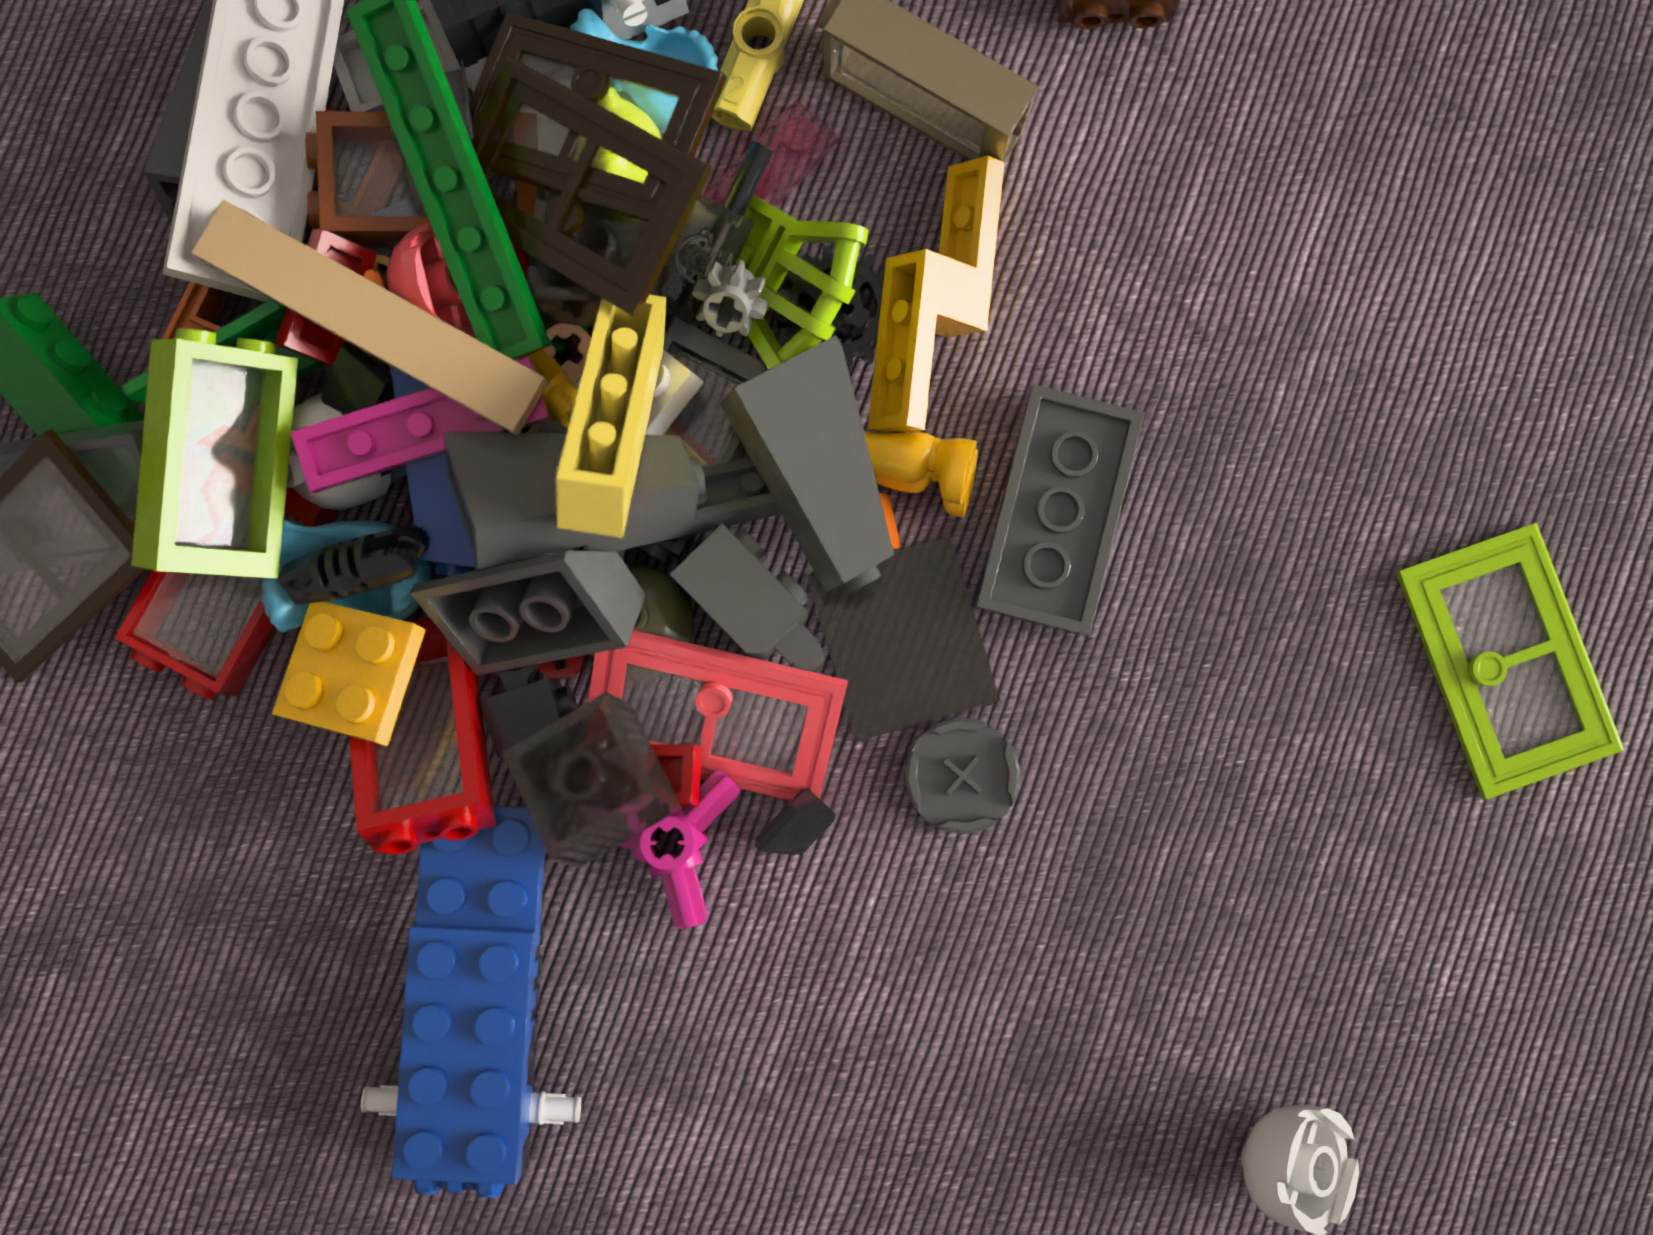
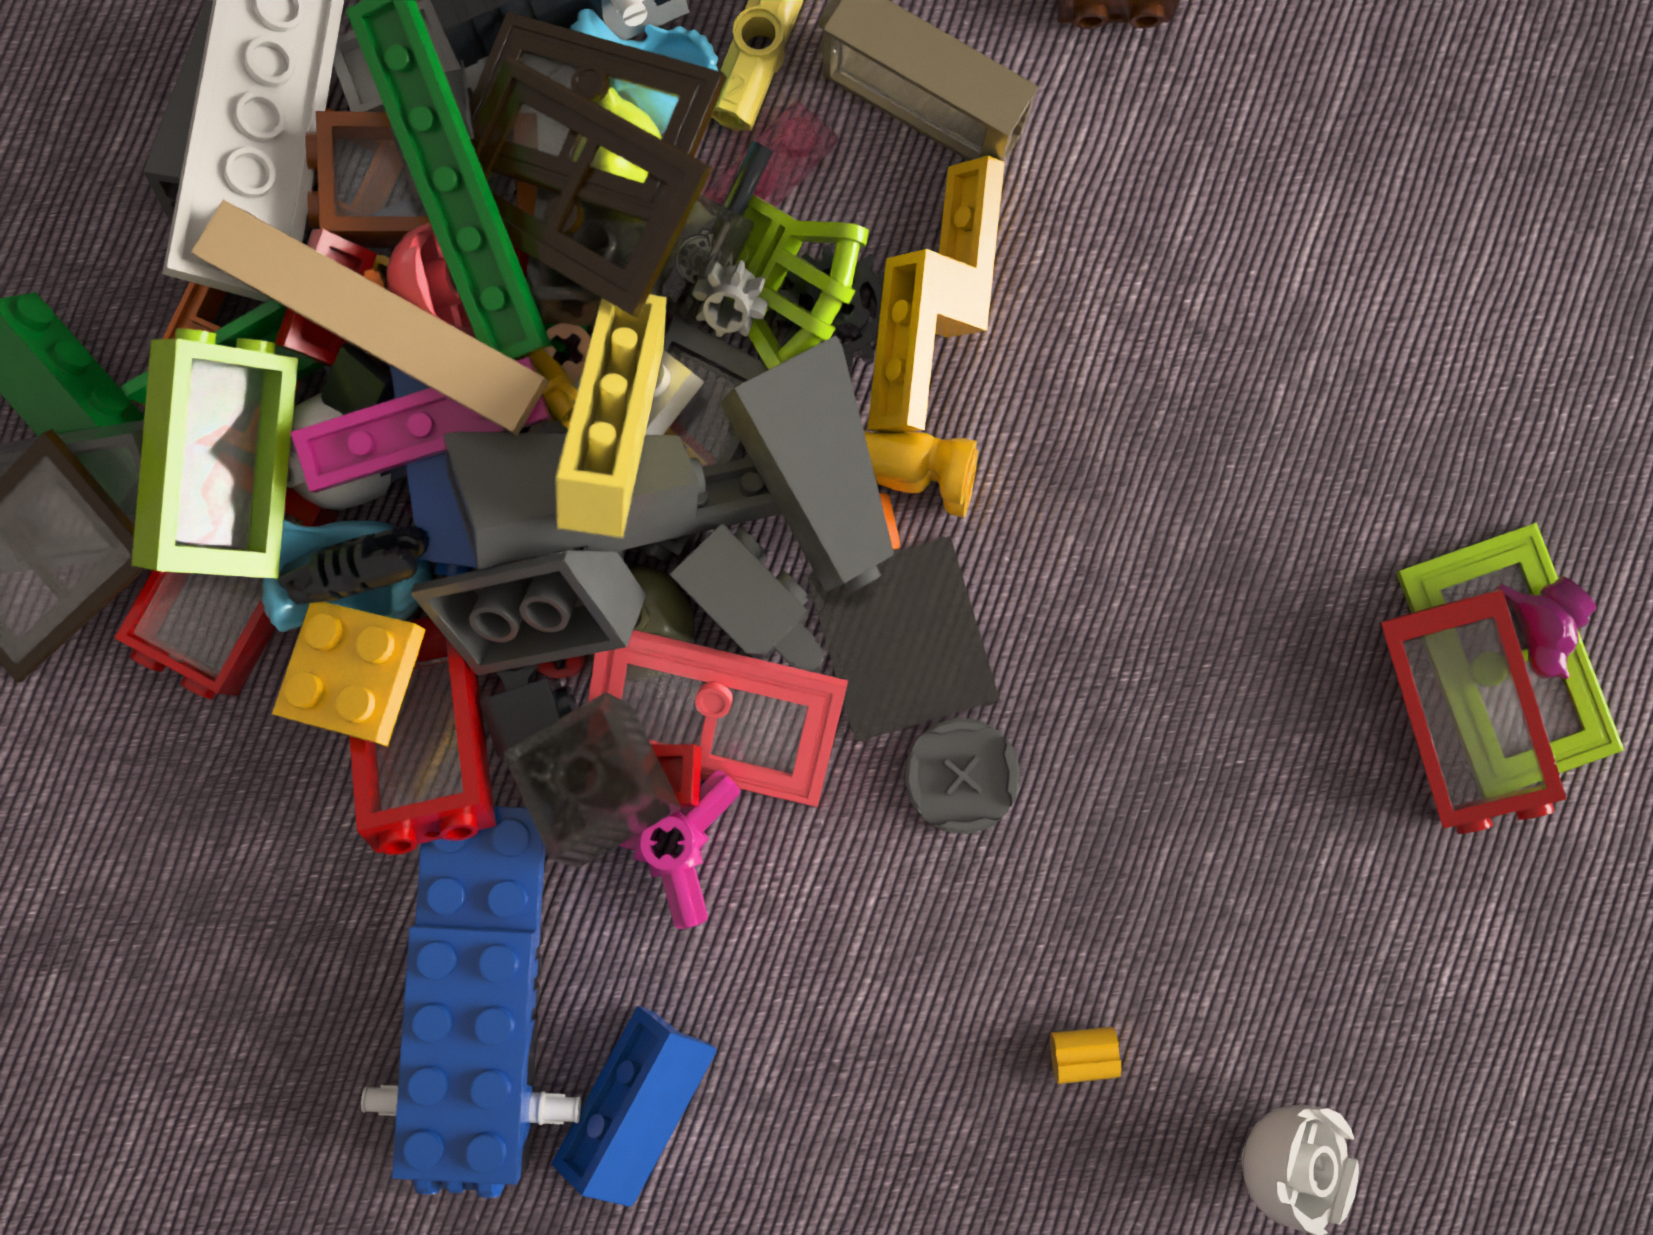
black slope [754,788,836,855] -> none
dark grey plate [975,384,1145,637] -> none
none -> blue panel [551,1006,716,1207]
none -> yellow piece [1050,1026,1121,1084]
none -> window [1380,589,1567,834]
none -> magenta animal [1494,576,1597,679]

